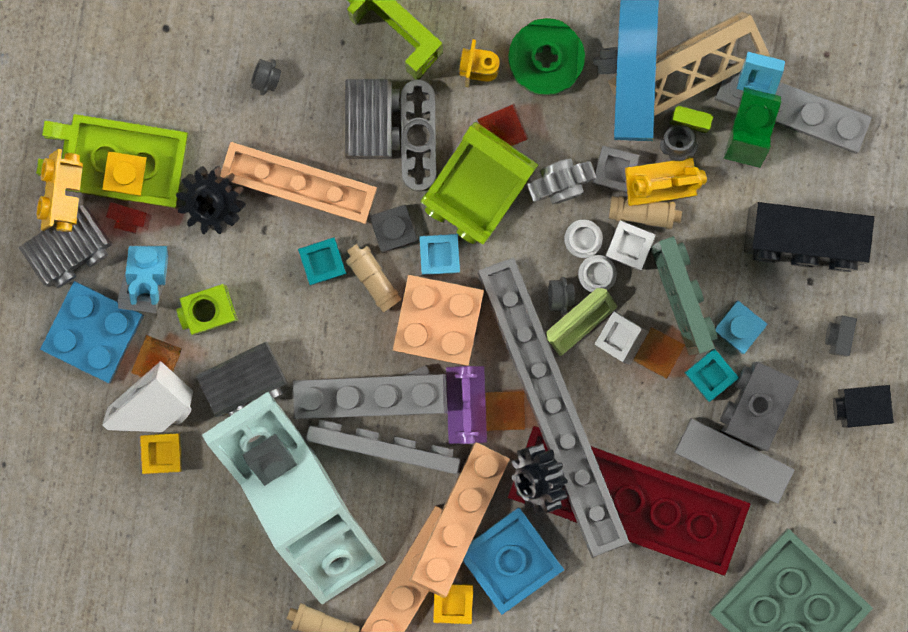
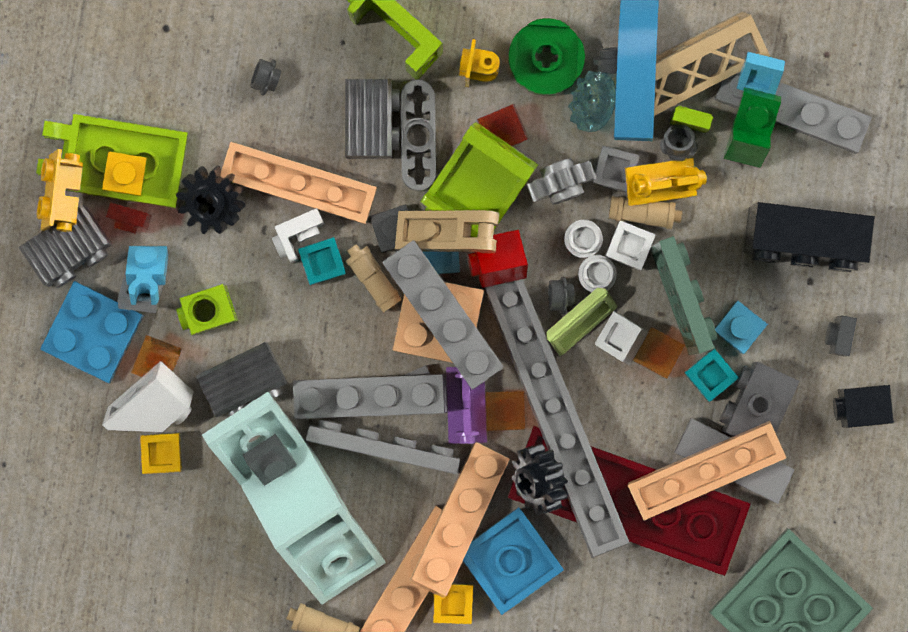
none -> white bracket [272,208,325,263]
none -> light grey plate [382,240,504,390]
none -> tan plate [395,210,499,253]
none -> red brick [467,229,528,288]
none -> clear light blue gear [568,71,616,132]
none -> light nougat plate [628,421,786,520]

